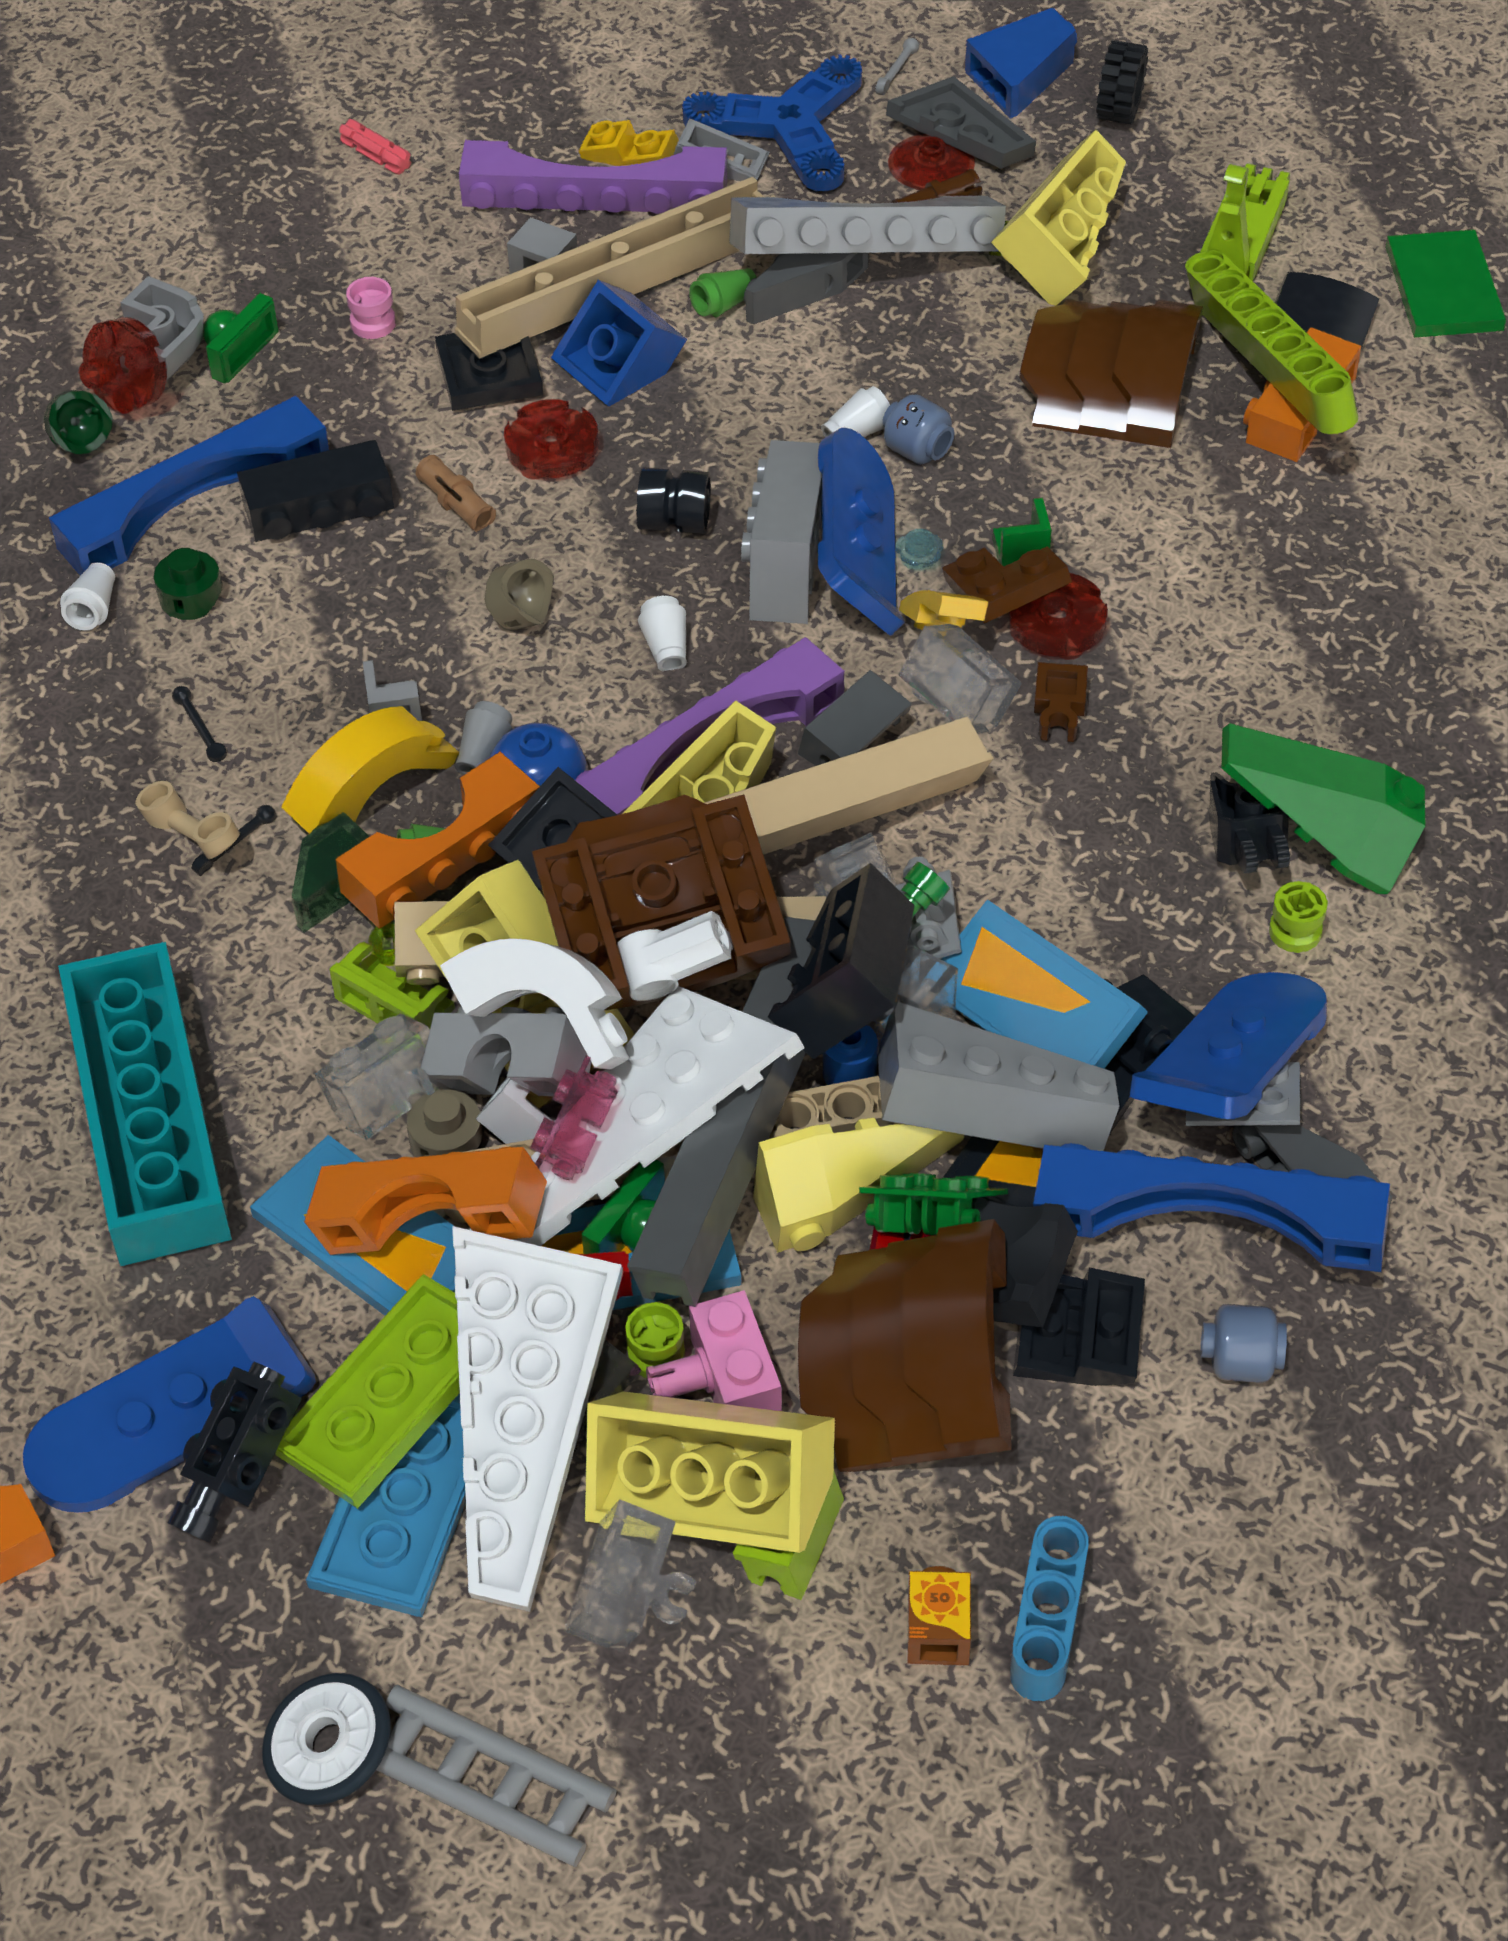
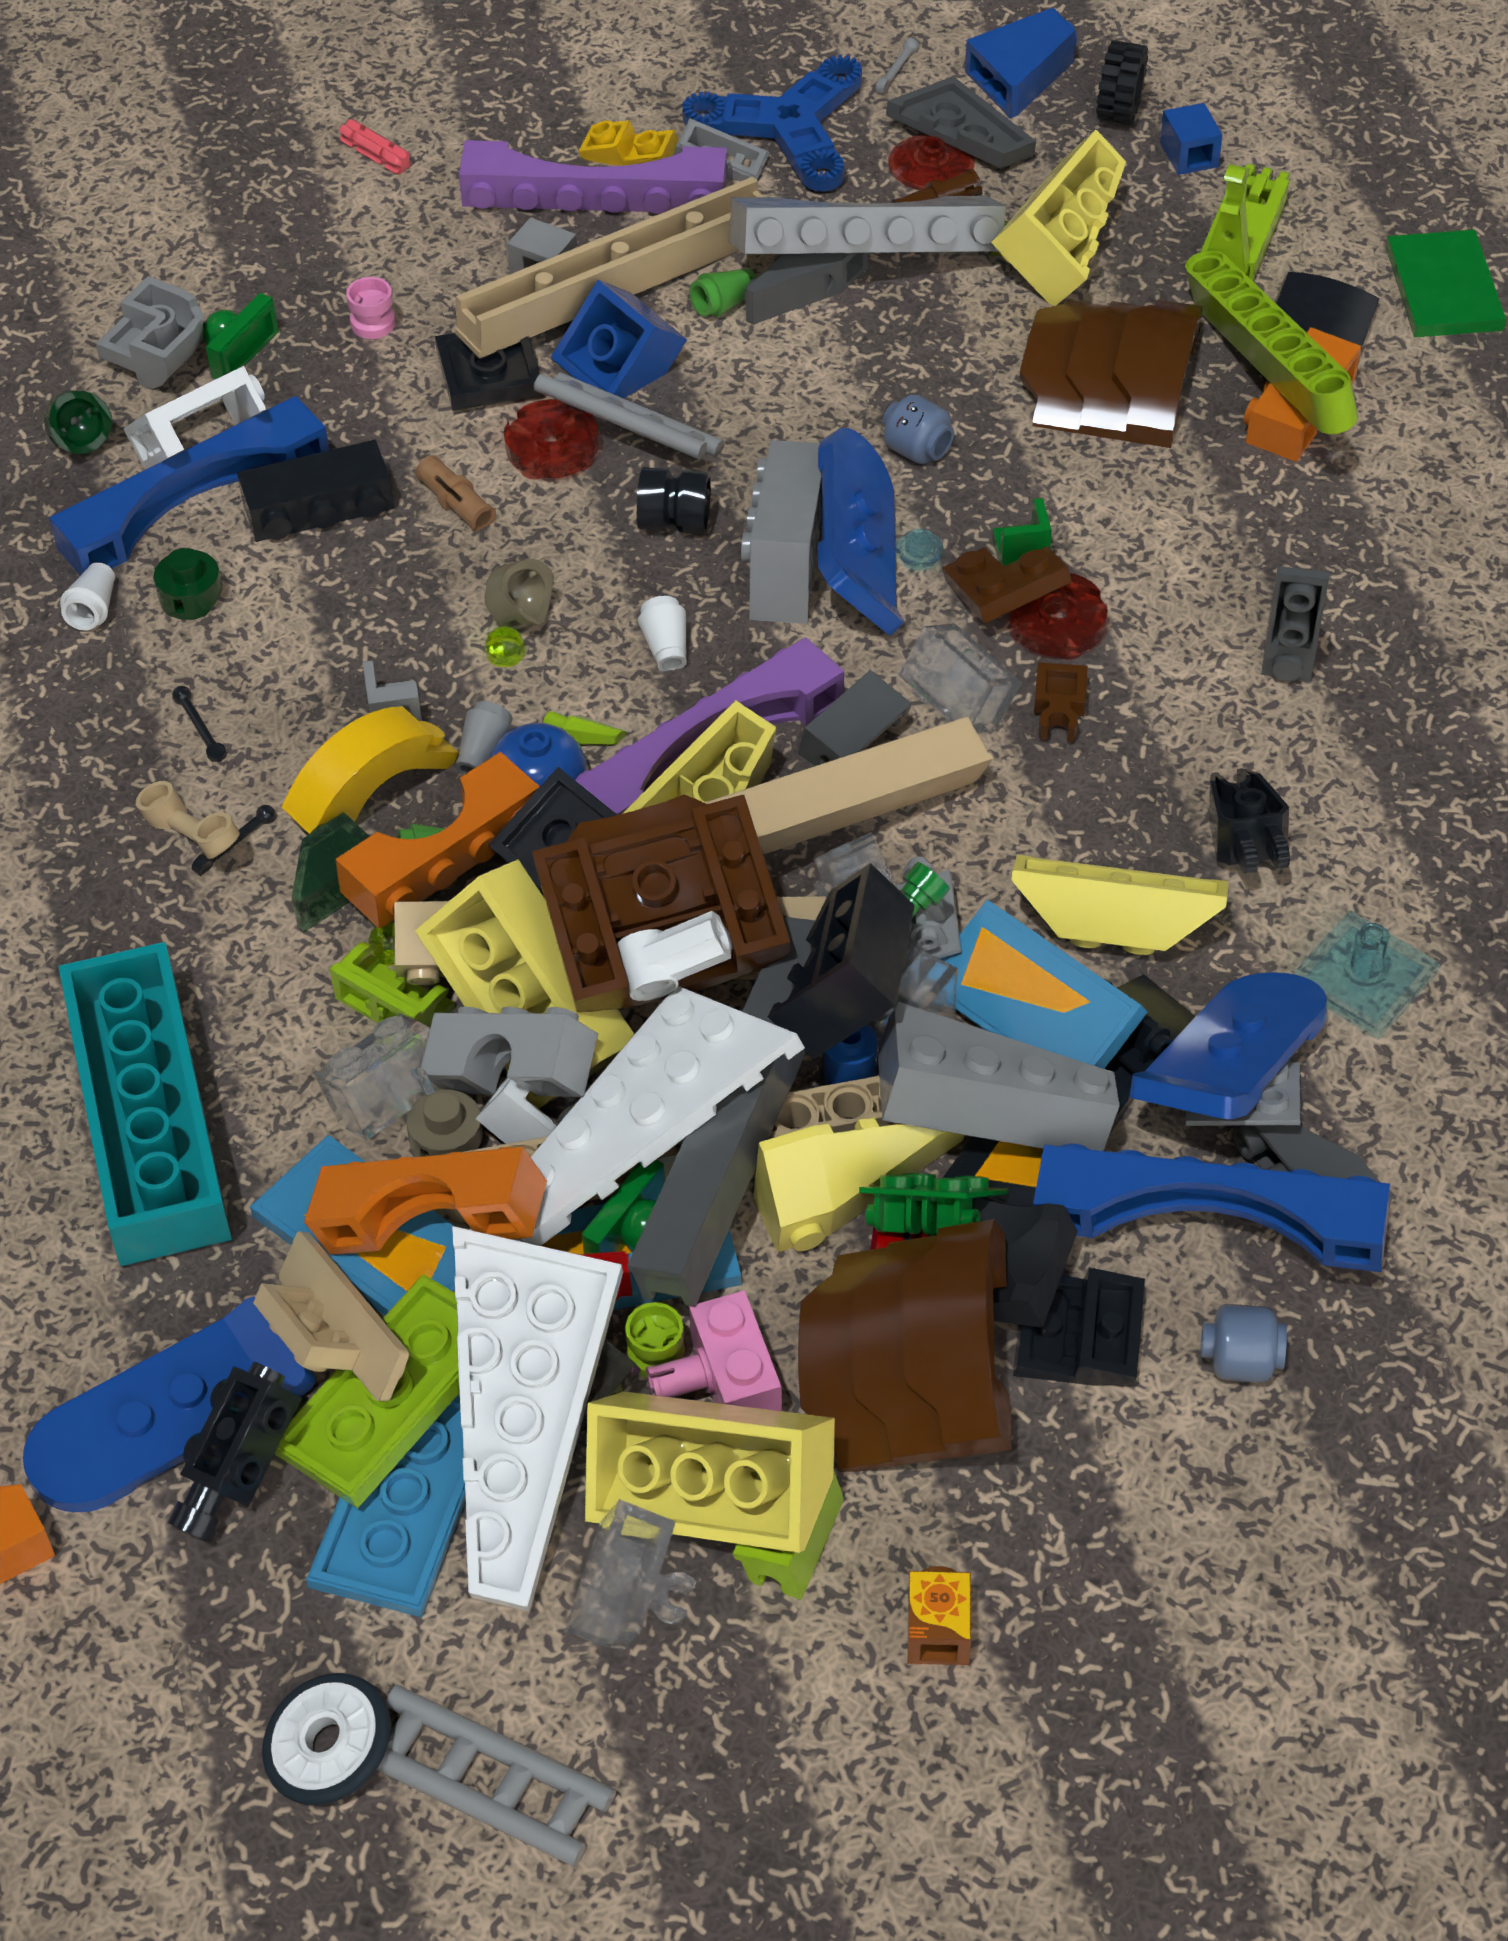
clear red plate [79,317,167,414] -> none
white arch [440,939,630,1070] -> none
clear pink hinge [530,1055,618,1180] -> none
white cone [821,386,890,437] -> none
yellow slope [899,590,988,633] -> none
dark azure beam [1010,1516,1089,1701] -> none
green wedge [1221,723,1425,894] -> none
lime wheel [1269,881,1328,953] -> none
none -> white window [124,366,266,469]
none -> tan bracket [253,1231,409,1401]
none -> clear neon green hinge [485,626,525,668]
none -> light grey bar [534,372,724,460]
none -> lime bar [543,711,627,745]
none -> light yellow wedge [1011,855,1228,955]
none -> blue brick [1160,103,1223,175]
none -> dark grey slope [1261,566,1330,681]
none -> clear light blue tile [1293,910,1440,1040]

